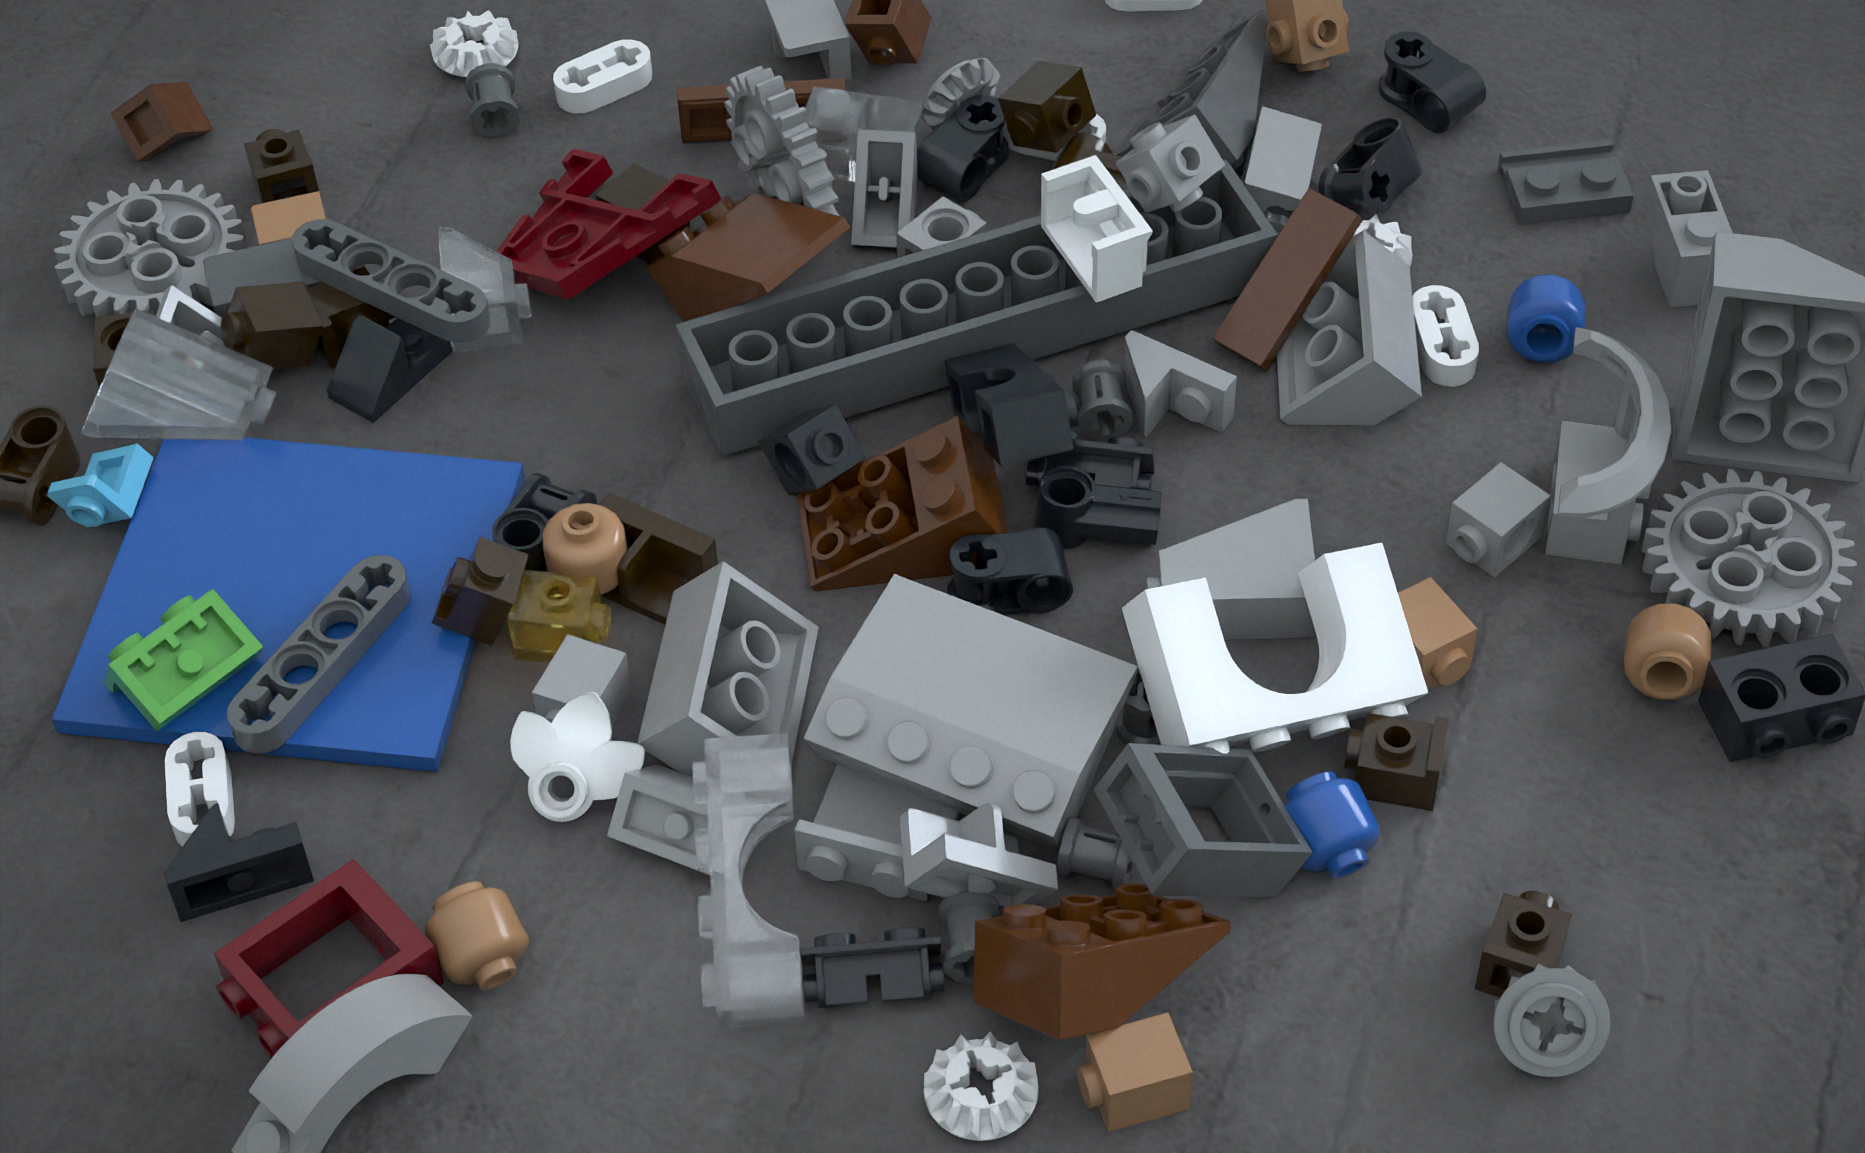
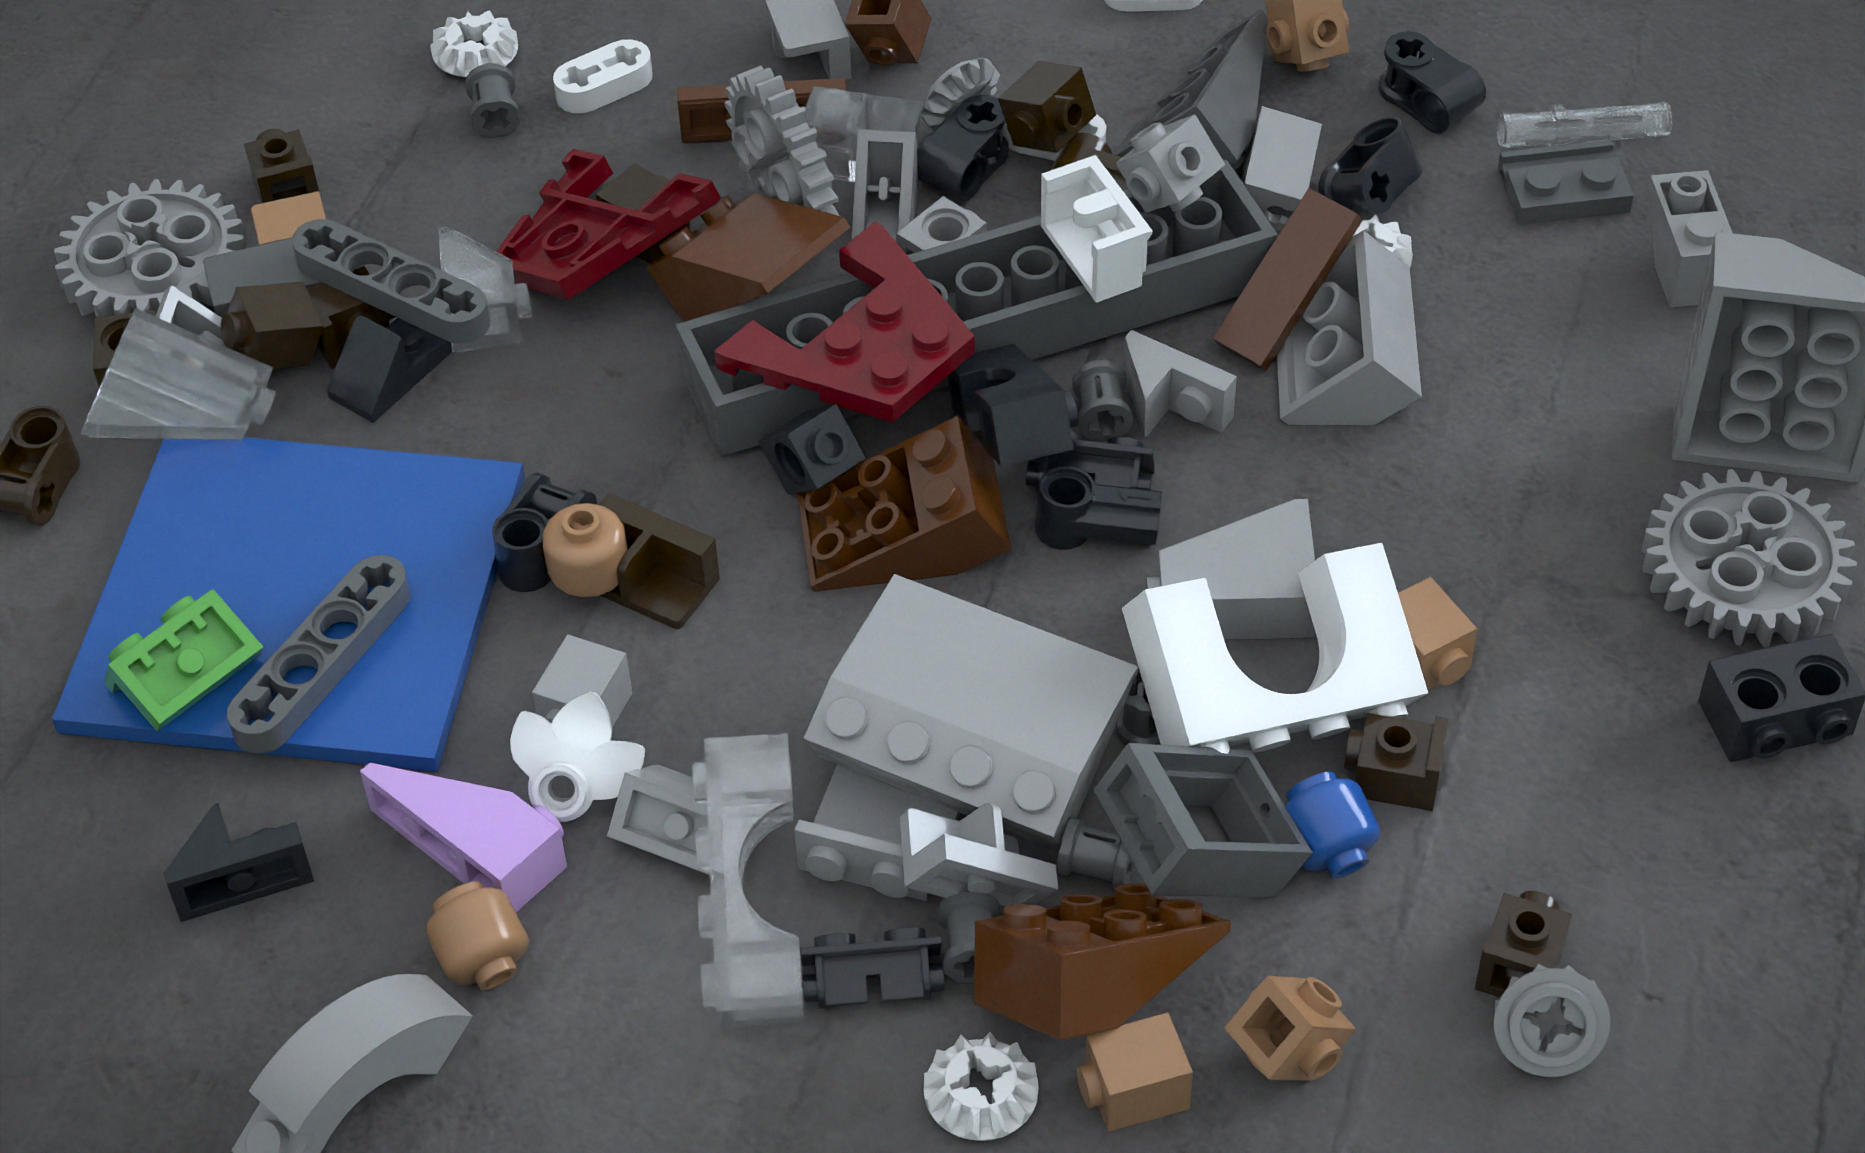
medium azure bracket [47,444,154,528] -> none
reddish brown panel [110,82,212,162] -> none
white beam [165,732,235,847] -> none
dark red window [214,859,444,1059] -> none
dark brown brick [431,537,528,646] -> none
clear yellow brick [507,570,611,663] -> none
light grey slope [637,561,819,786] -> none
black piece [947,527,1073,615] -> none
white beam [1412,285,1479,387] -> none
light grey brick [1446,462,1551,578] -> none
blue head [1506,274,1586,363] -> none
light grey piece [1545,327,1671,565] -> none
medium nougat head [1624,603,1711,700] -> none
none -> lavender slope [360,763,567,912]
none -> dark red wing [714,221,975,422]
none -> medium nougat brick [1224,975,1356,1081]
none -> clear pin [1496,101,1672,150]

